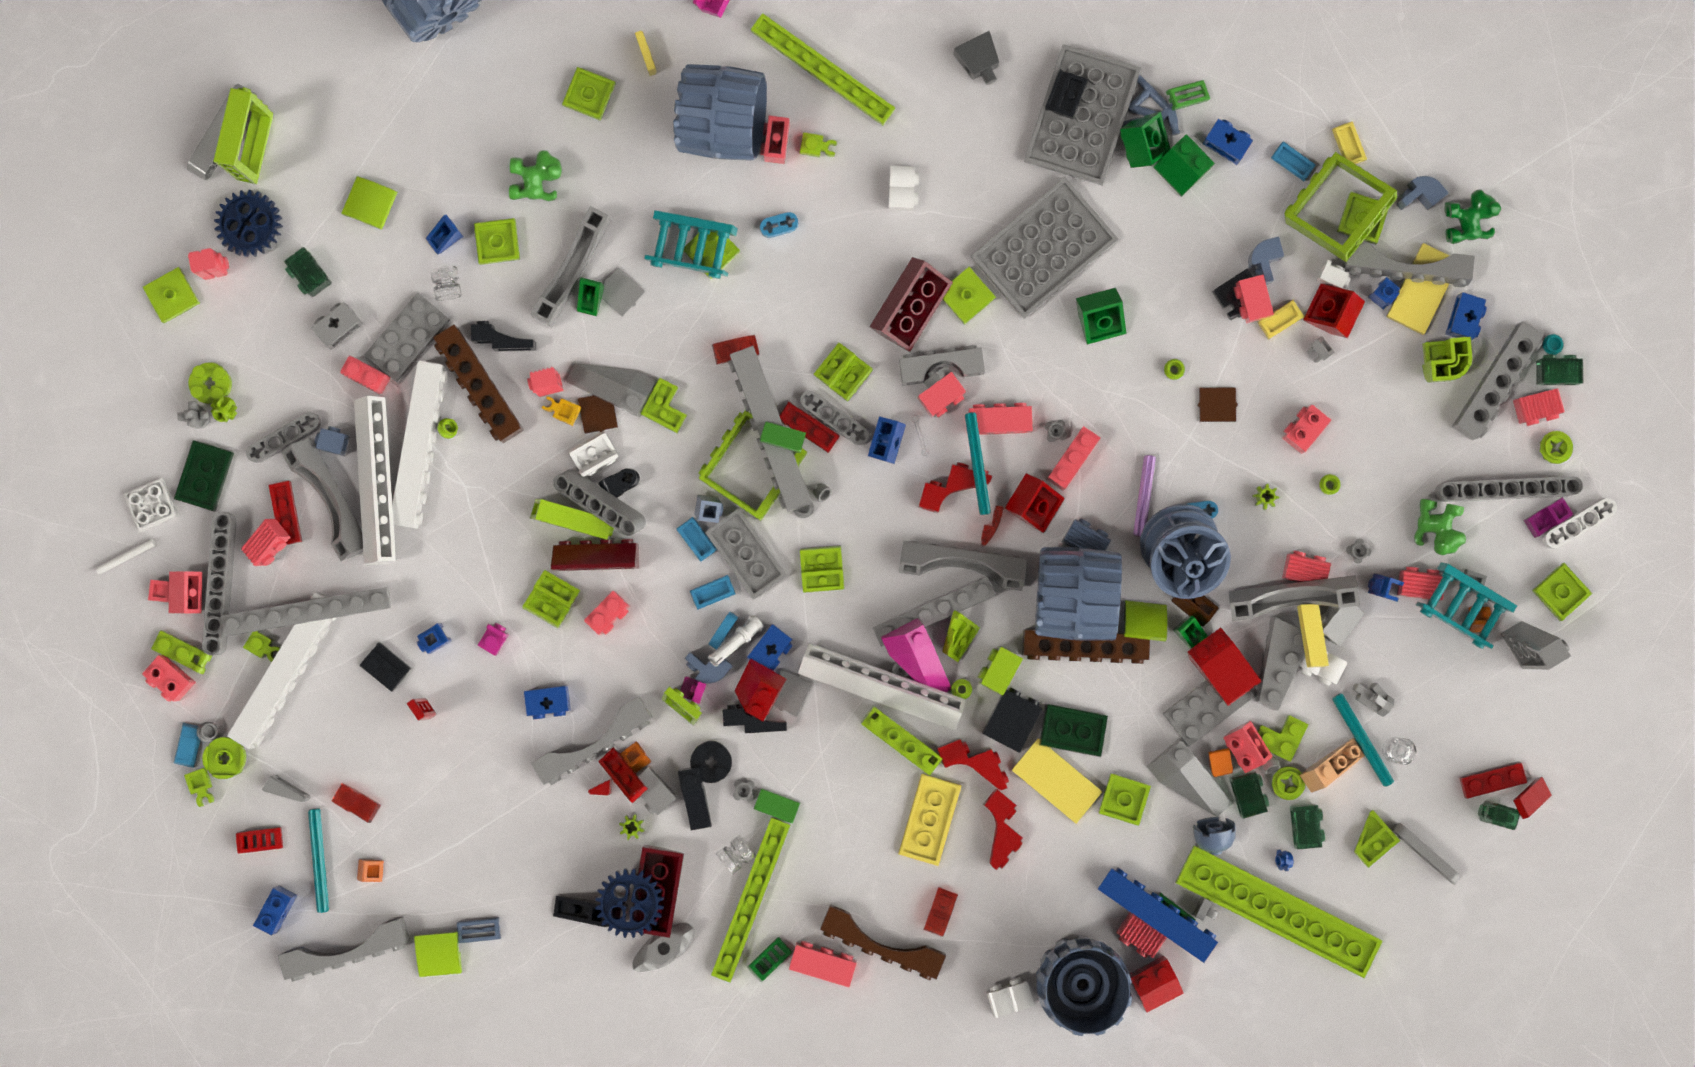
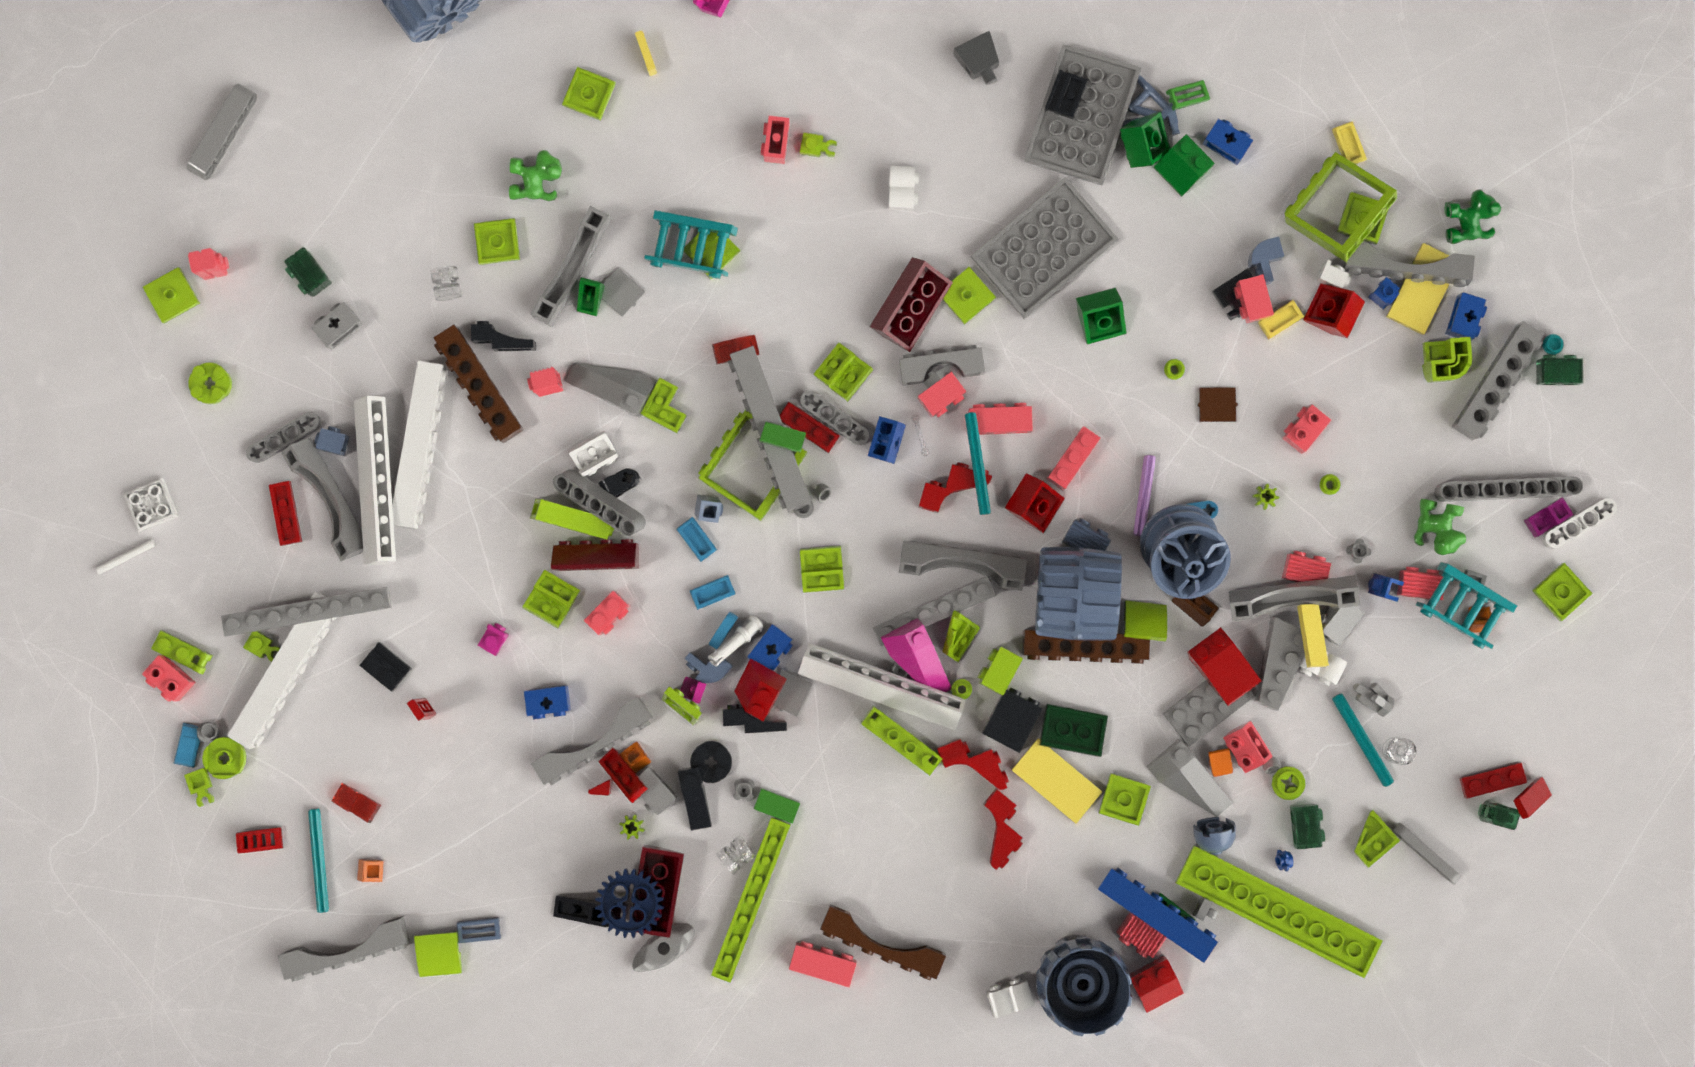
coral plate [148,580,169,602] -> none
coral brick [169,571,202,613] -> none
dark green tile [174,440,234,512] -> none
light grey rock [177,401,210,429] -> none
light grey beam [202,512,236,655] -> none
lime gear [210,396,237,422] -> none
lime window [213,87,274,184] -> none
dark blue gear [214,190,283,257] -> none
coral brick [241,519,290,566] -> none
blue brick [253,885,298,936] -> none
light grey slope [262,775,310,802] -> none
coral brick [340,355,391,395] -> none
lime slope [341,176,398,230] -> none
light grey plate [364,292,450,382] -> none
blue window [417,623,452,654] -> none
blue slope [425,215,464,255] -> none
lime plate [437,418,458,439] -> none
yellow plate [542,396,581,426] -> none
reddish brown piece [578,395,618,434] -> none
sand blue wheel [673,64,767,161] -> none
light grey plate [705,508,787,600] -> none
green slope [747,937,792,982] -> none
lime plate [750,13,895,126] -> none
dark azure beam [760,212,798,238] -> none
light yellow tile [898,773,962,866] -> none
clear red slope [923,887,958,937] -> none
clear red slope [980,506,1004,547] -> none
light grey plate [1045,420,1067,442] -> none
green slope [1173,616,1208,649] -> none
clear green brick [1229,770,1269,819] -> none
lime plate [1258,715,1309,762] -> none
dark azure tile [1271,141,1316,181] -> none
light nougat slope [1300,738,1365,793] -> none
light grey tile [1307,336,1334,363] -> none
sand blue brick [1396,176,1448,210] -> none
light grey wedge [1501,621,1571,670] -> none
coral brick [1513,388,1565,426] -> none
lime gear [1539,431,1573,464] -> none

